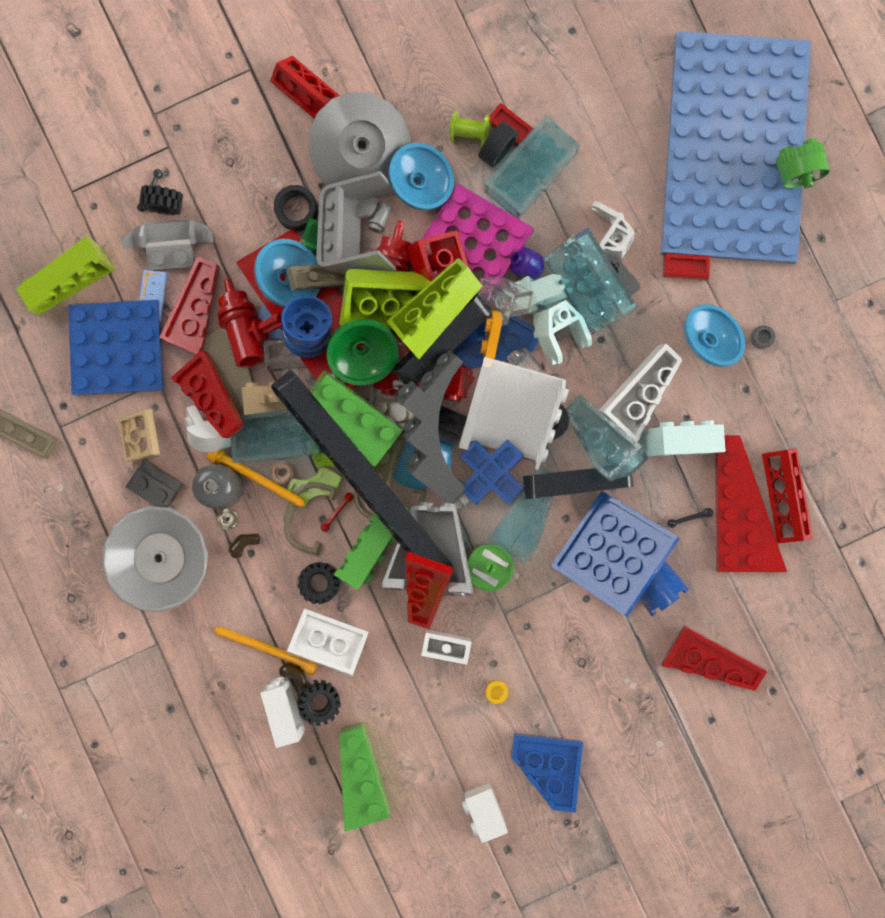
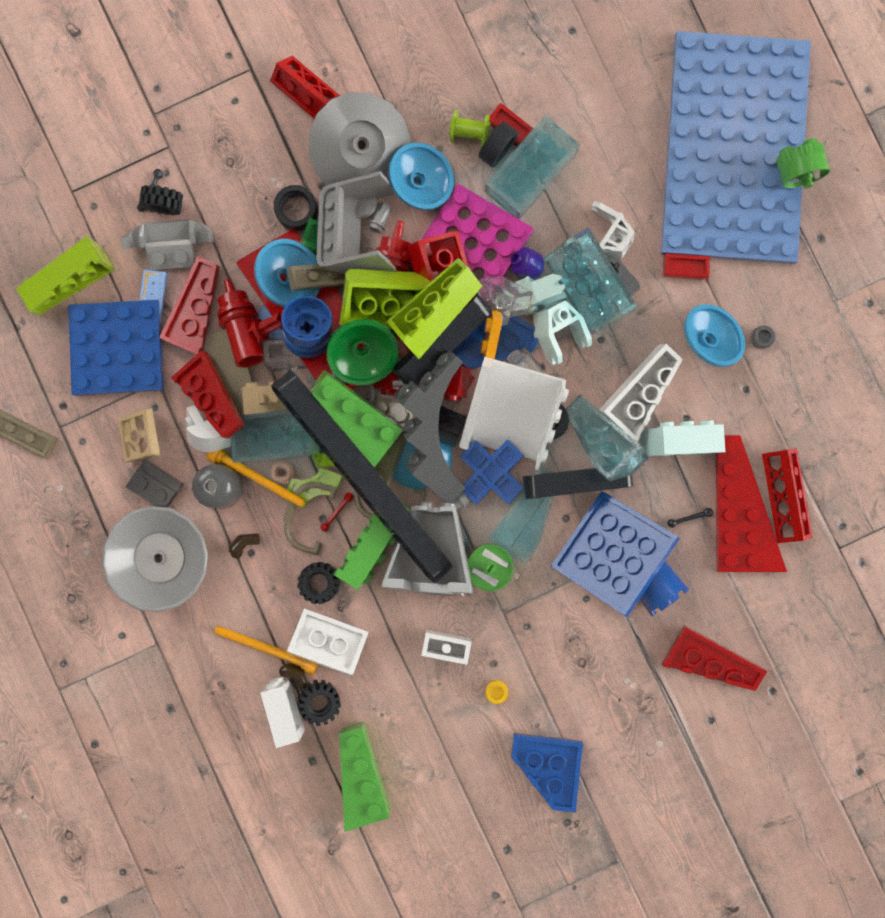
dark tan plate [217,508,239,530] -> none
red wing [405,552,453,629] -> none
white brick [462,783,508,843] -> none

